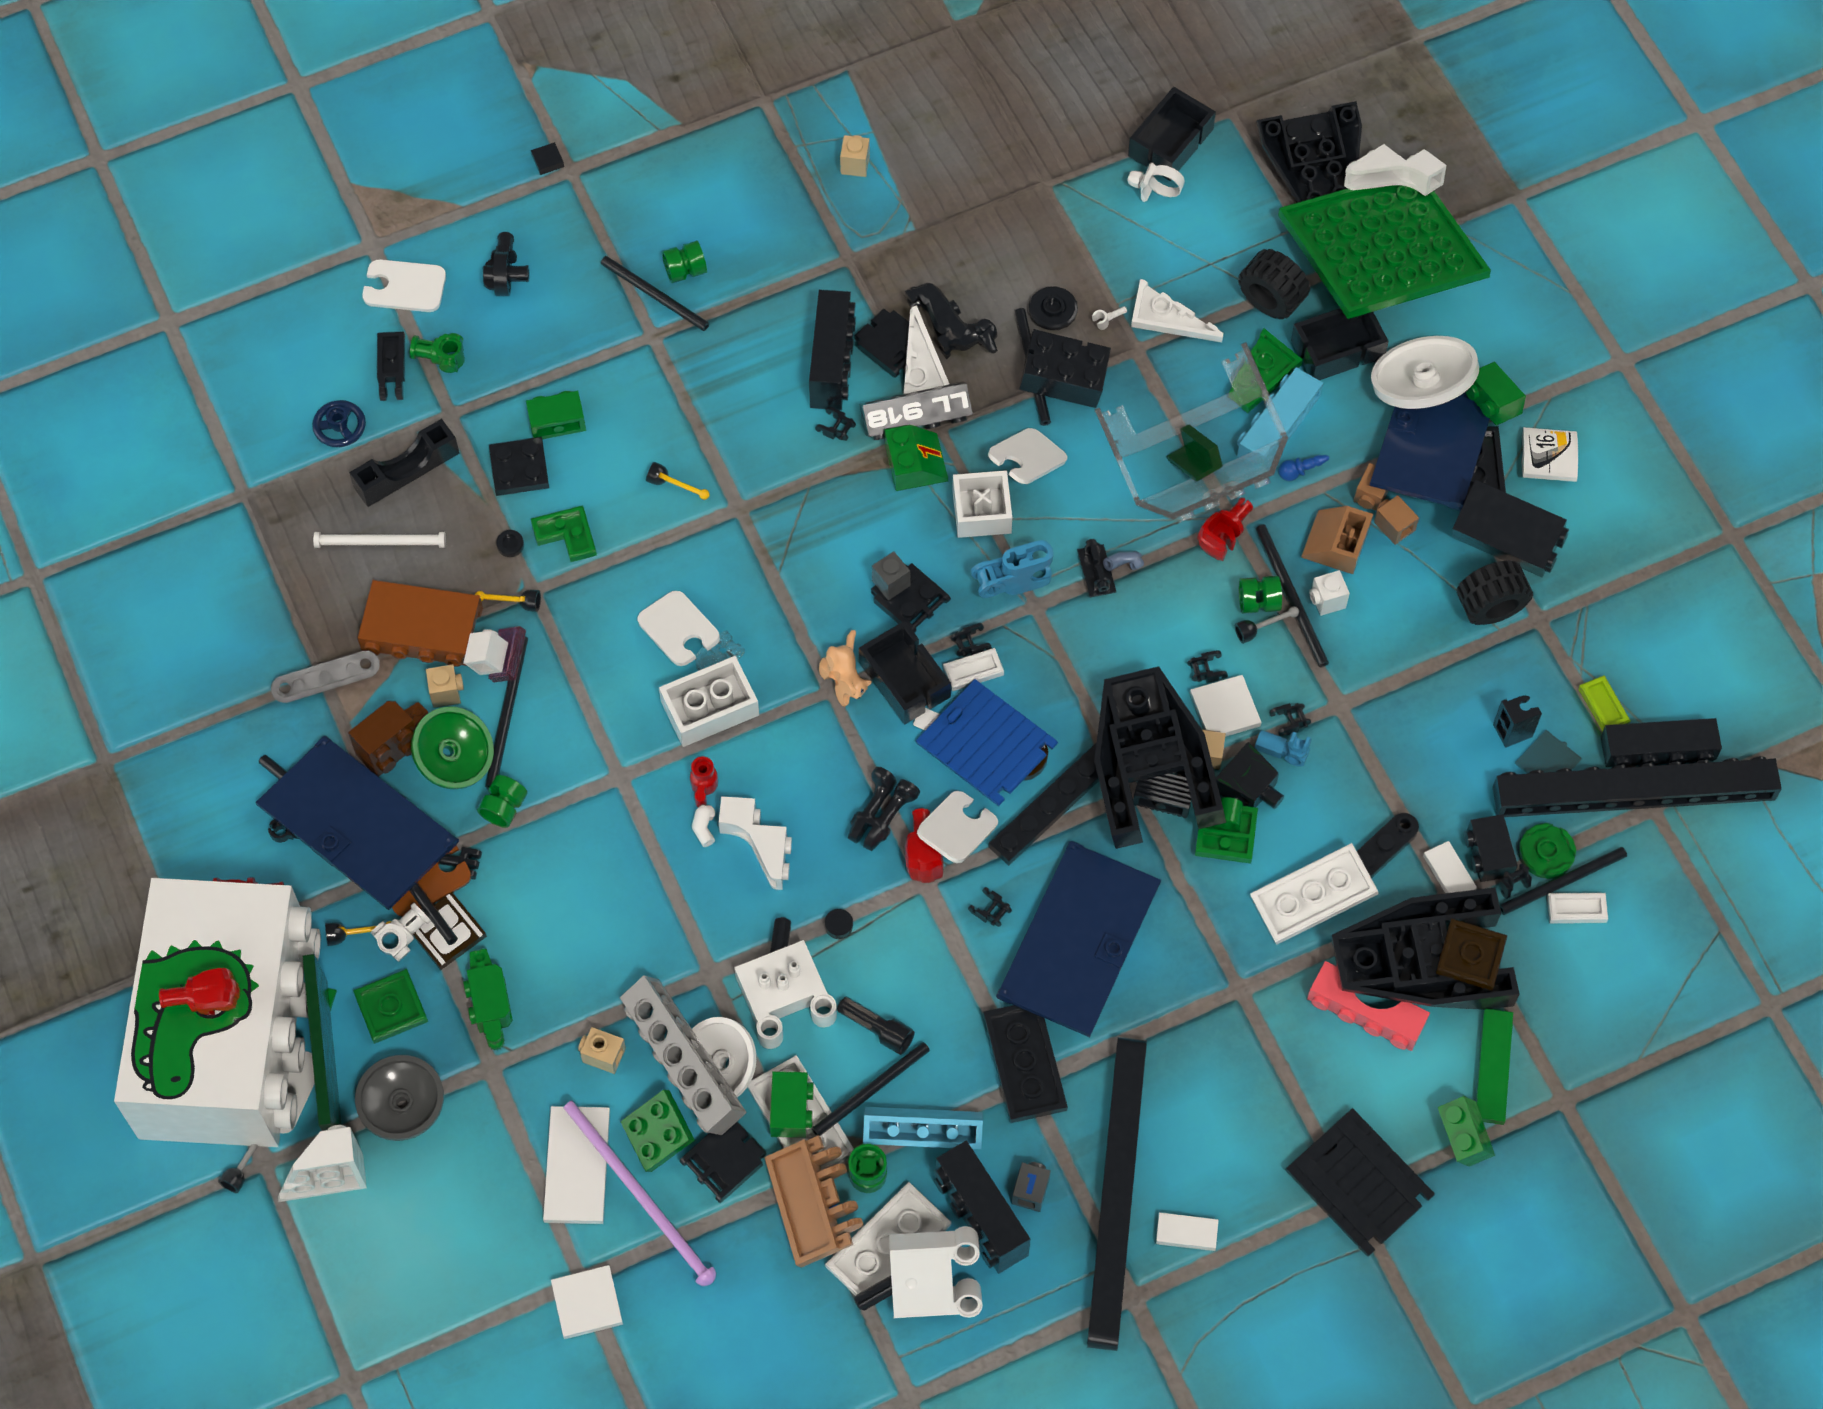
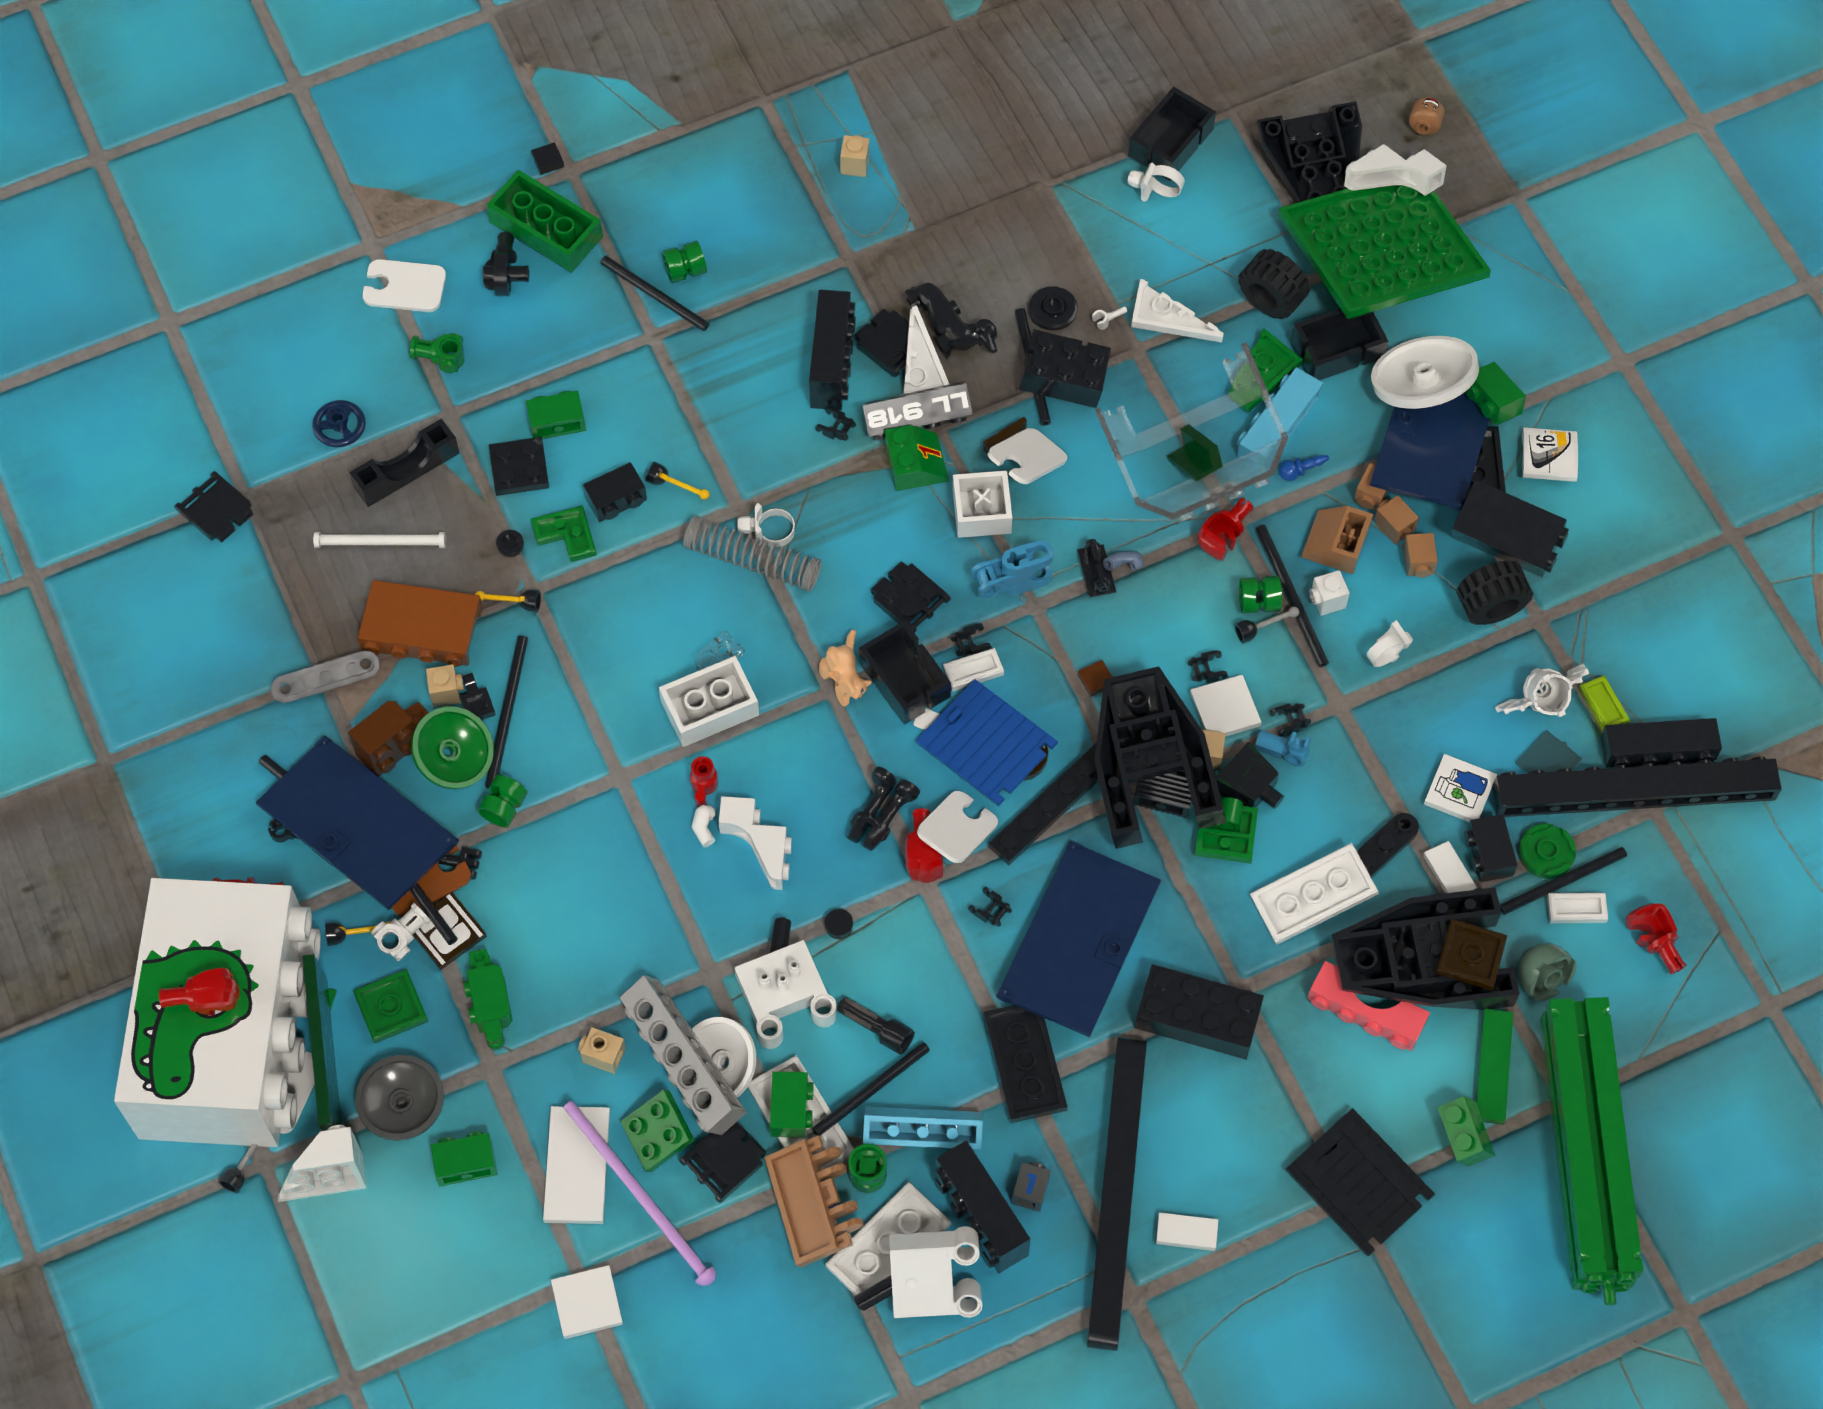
black hinge [377,331,405,401] -> none
white brick [464,629,508,675] -> none
clear pink tile [488,626,526,683] -> none
white piece [638,591,720,666] -> none
dark grey brick [872,551,910,600] -> none
black hinge [1493,695,1542,748] -> none
black piece [1500,864,1532,899] -> none
none -> black plate [174,471,254,543]
none -> green brick [430,1131,498,1187]
none -> black plate [460,673,496,720]
none -> green brick [486,170,603,273]
none -> black brick [583,462,647,522]
none -> light grey piece [683,515,821,592]
none -> white piece [738,503,795,547]
none -> dark brown piece [983,417,1027,465]
none -> reddish brown tile [1078,660,1112,697]
none -> black brick [1135,964,1264,1060]
none -> white piece [1367,620,1413,667]
none -> medium nougat brick [1403,533,1438,578]
none -> medium nougat head [1409,97,1445,136]
none -> white tile [1424,754,1497,822]
none -> white helmet [1495,664,1589,717]
none -> sand green cylinder [1517,943,1577,1001]
none -> green brick [1540,997,1644,1306]
none -> red piece [1625,903,1687,975]

